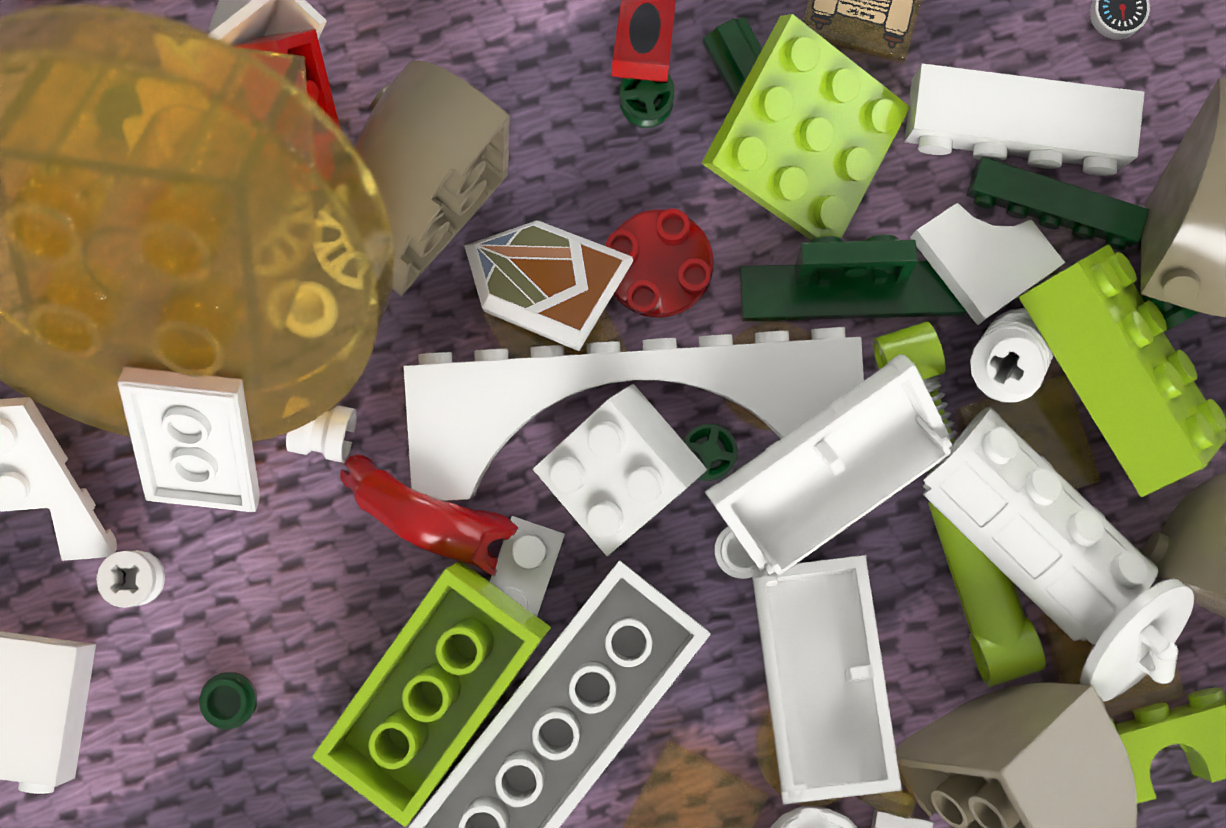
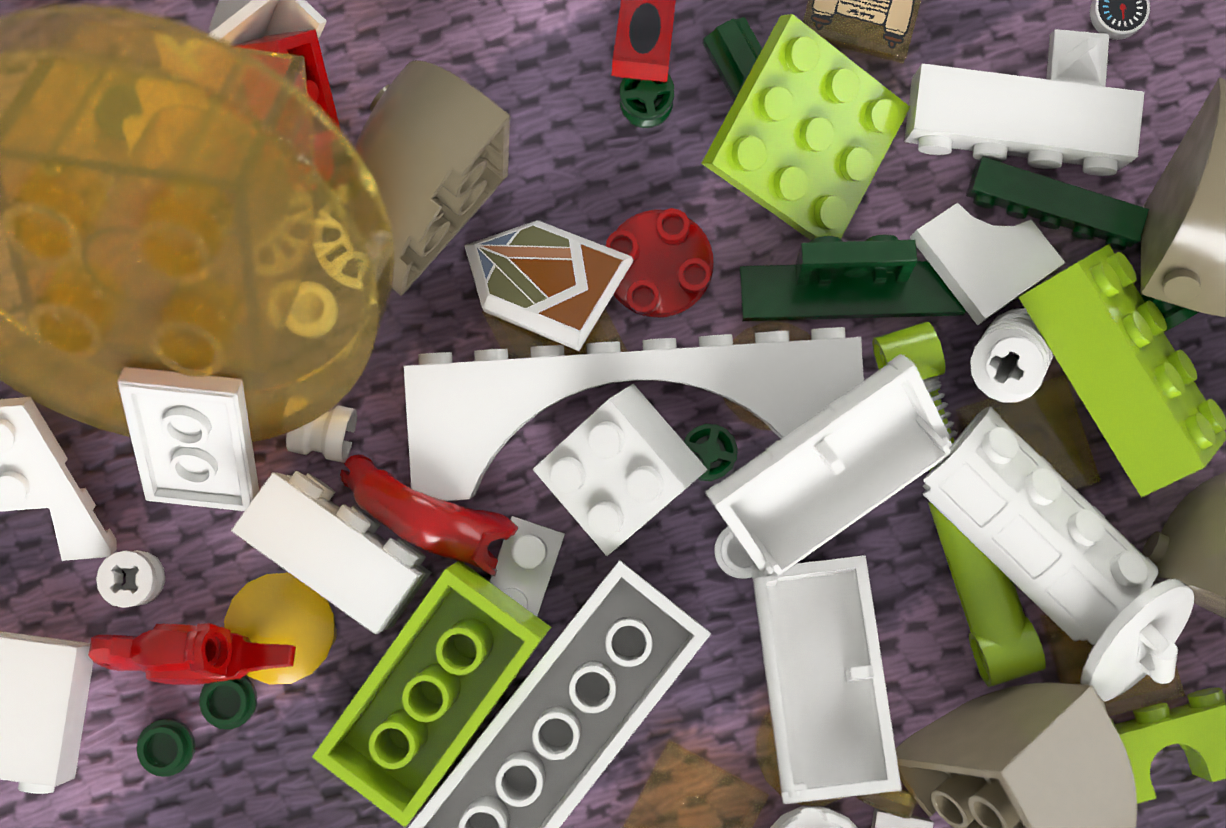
none -> red animal [88,623,296,685]
none -> dark green plate [137,719,195,777]
none -> yellow dish [224,573,337,685]
none -> white piece [231,471,432,634]
none -> white tile [1046,29,1109,87]

